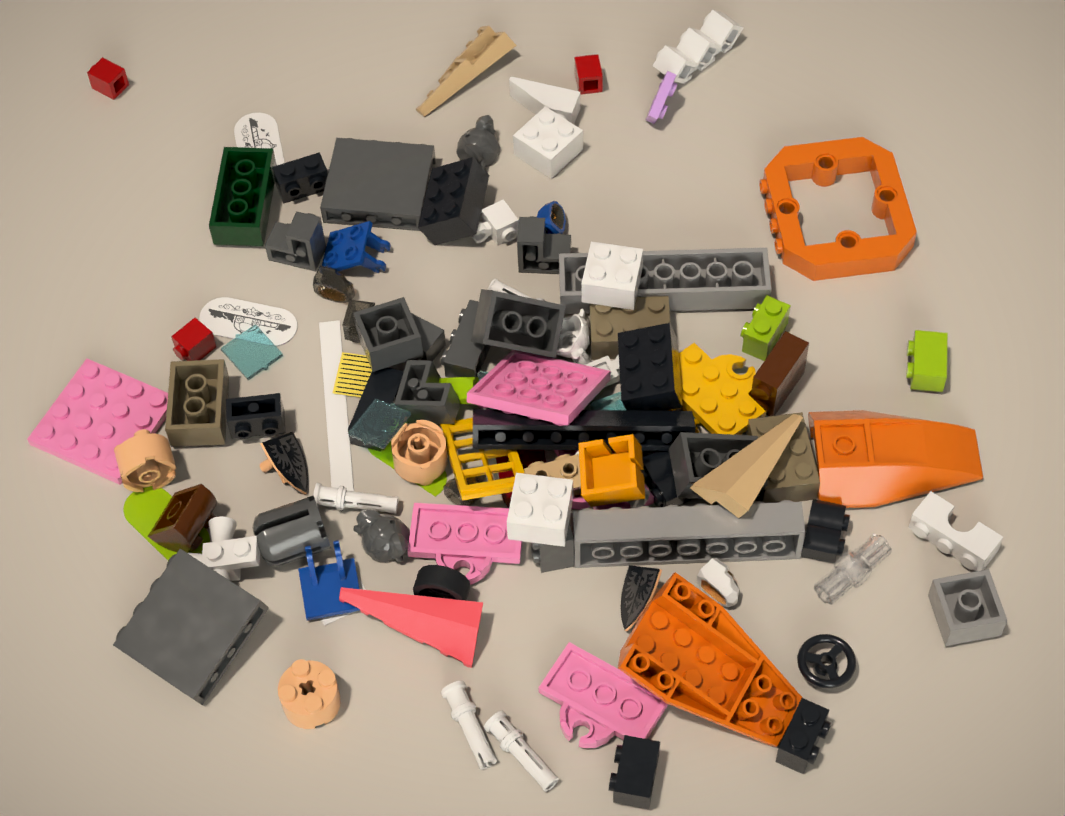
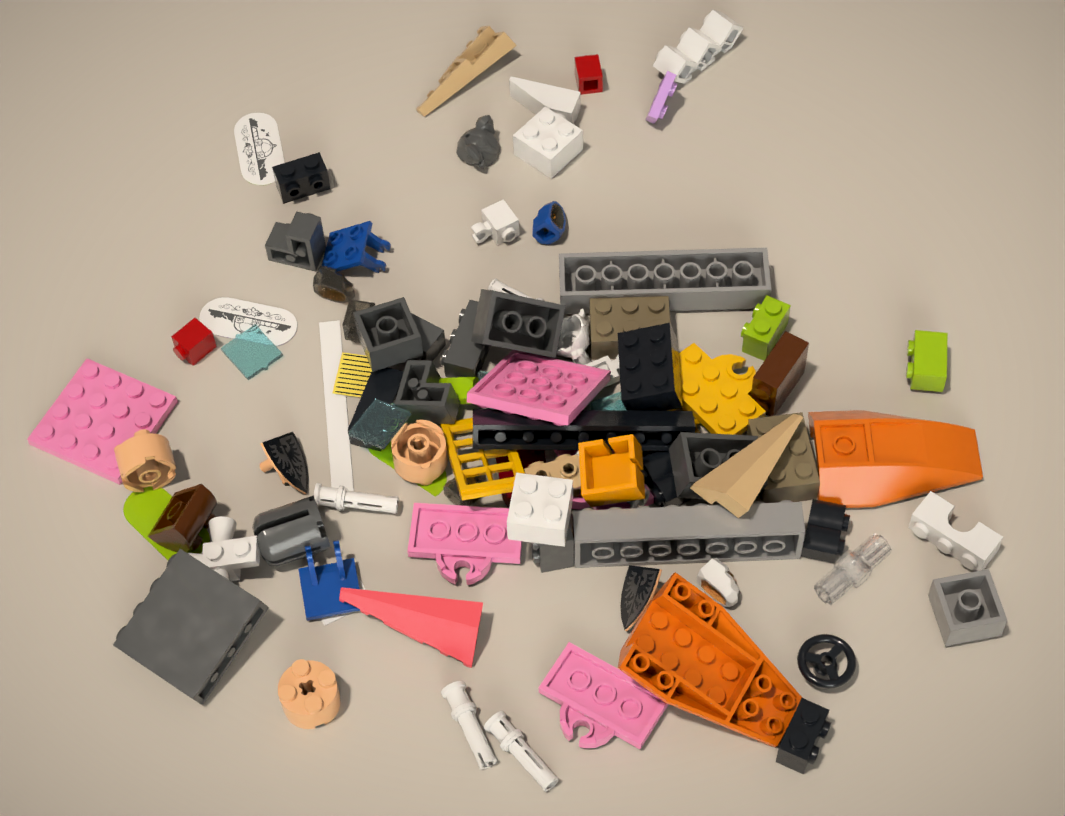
red brick [87,57,129,100] -> none
dark tan brick [165,359,229,447] -> none
dark green brick [209,147,277,246] -> none
black brick [226,393,286,439] -> none
dark grey panel [320,138,436,231] -> none
dark grey hair [353,509,410,563] -> none
black tyre [413,565,470,601] -> none
black brick [418,157,490,245] -> none
dark grey brick [517,216,571,274] -> none
white brick [581,241,643,310] -> none
black brick [608,735,660,809] -> none
orange panel [759,137,917,281] -> none

